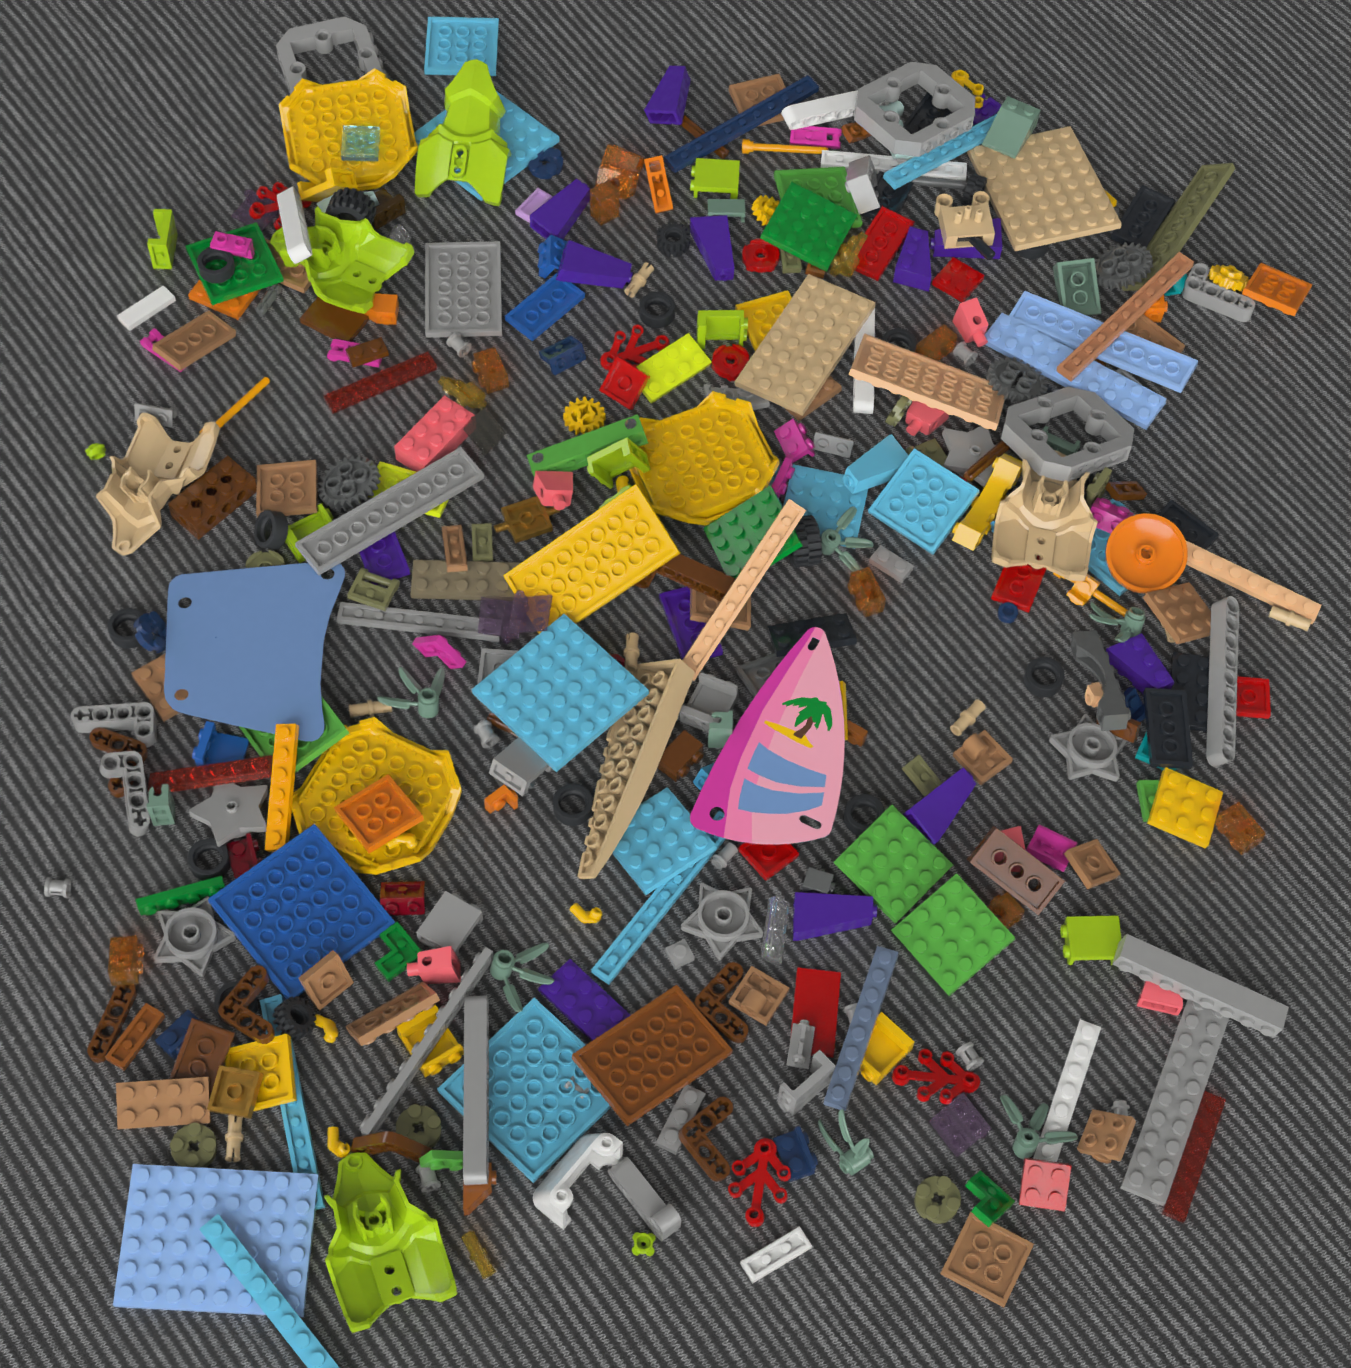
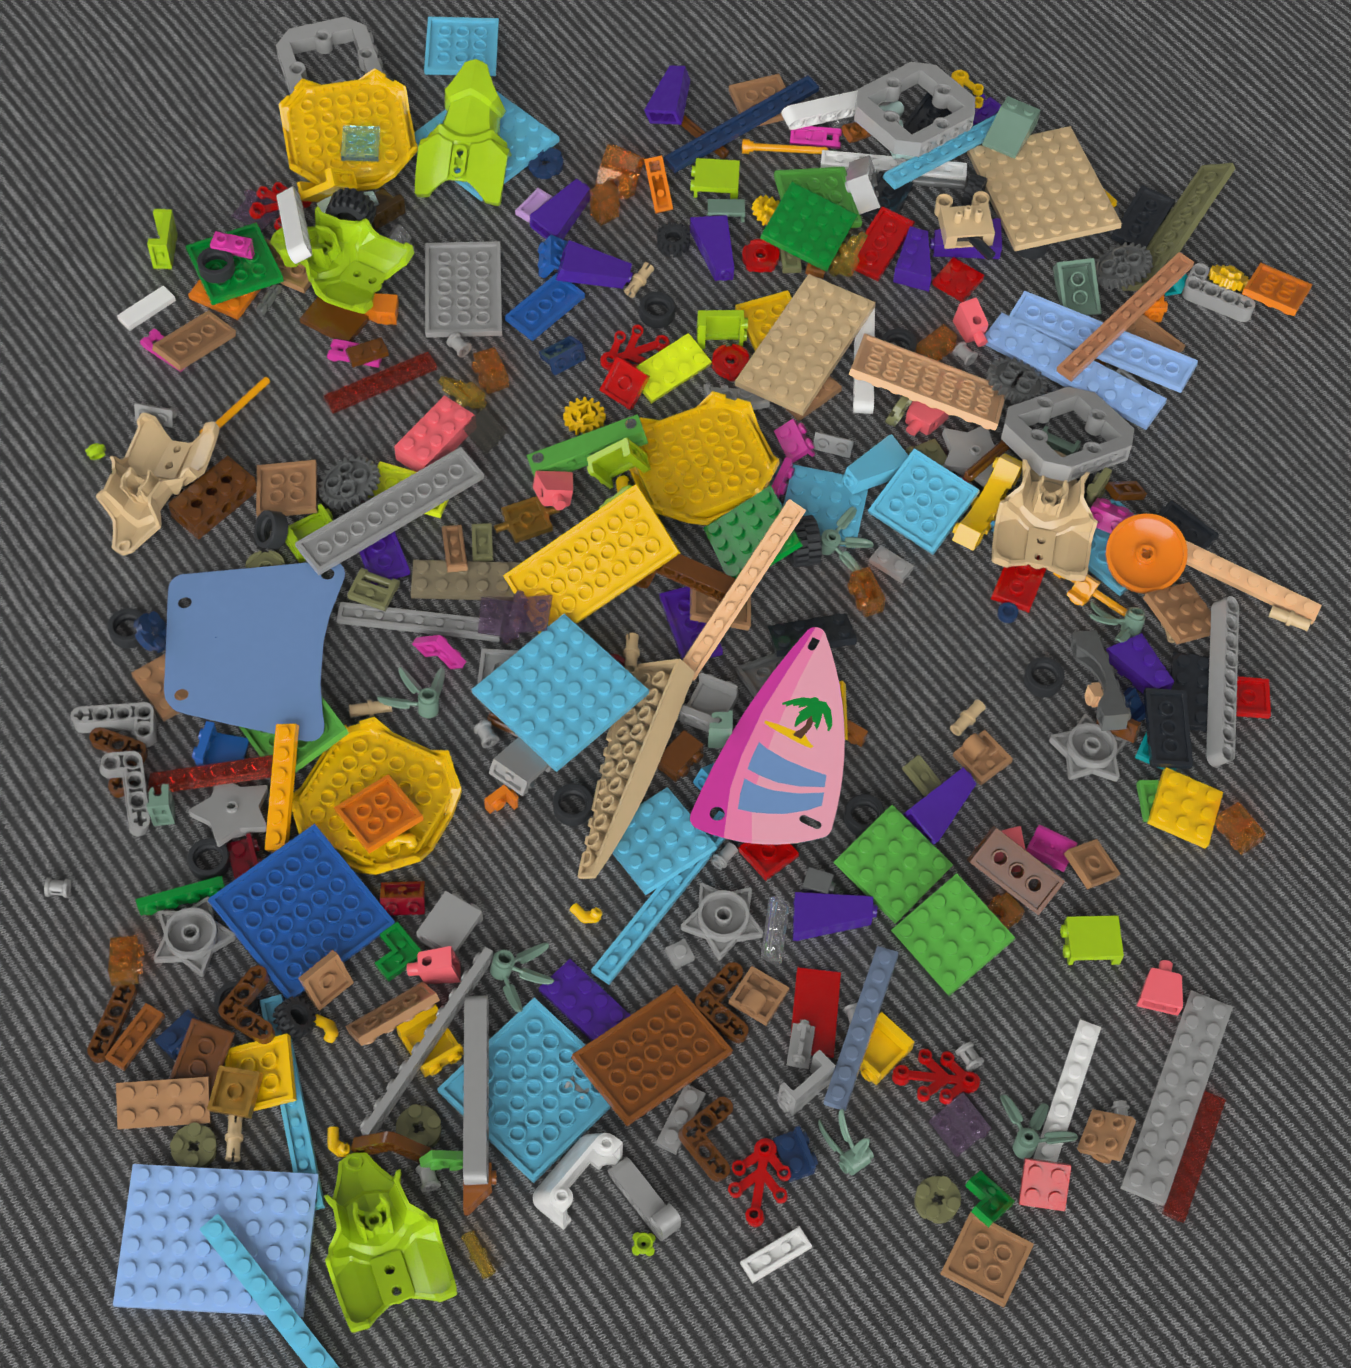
light grey brick [1112,934,1289,1037] -> none

